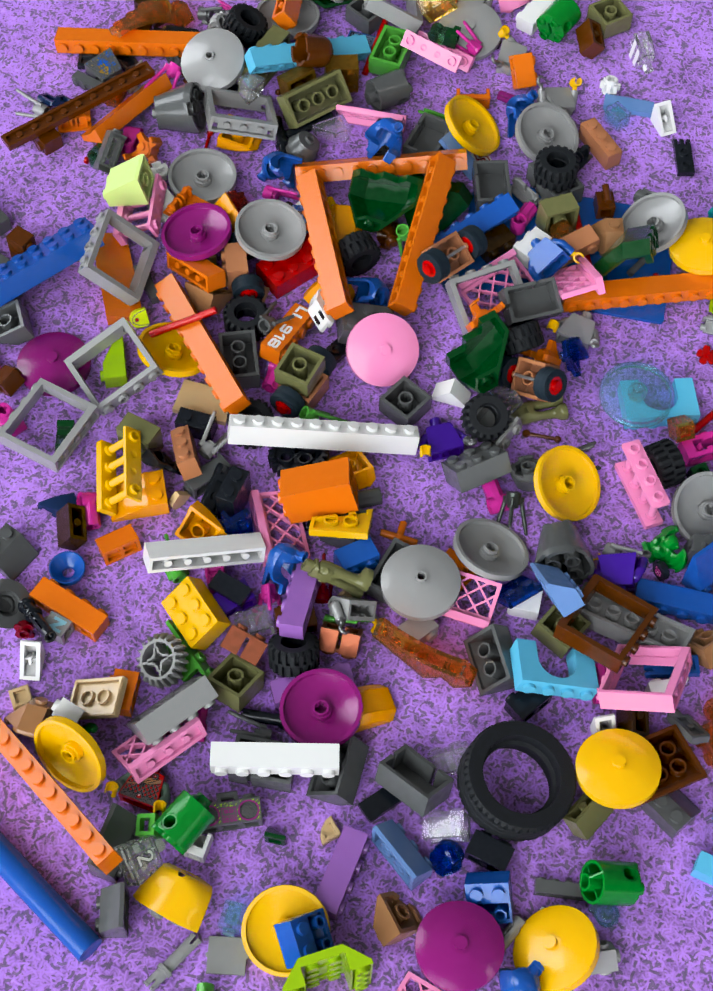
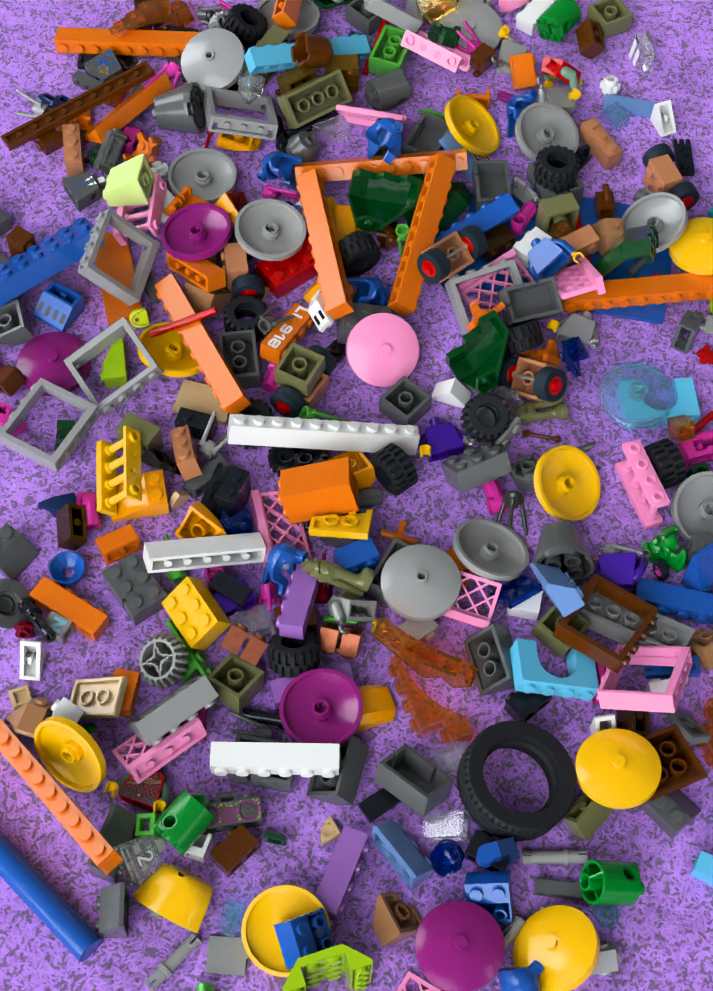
none -> blue slope [33,280,84,333]
none -> nougat brick [62,123,84,176]
none -> dark grey torso [62,172,106,212]
none -> dark grey piece [101,552,168,626]
none -> reddish brown brick [210,824,260,878]
none -> black tyre [370,443,418,496]
none -> clear orange arch [387,655,473,748]
none -> reddish brown brick [470,43,496,78]
none -> leg [476,837,520,868]
none -> light grey pin [522,848,588,866]
none -> torso [541,56,582,101]
none -> brick [642,143,700,210]
none -> dark grey torso [670,310,704,354]

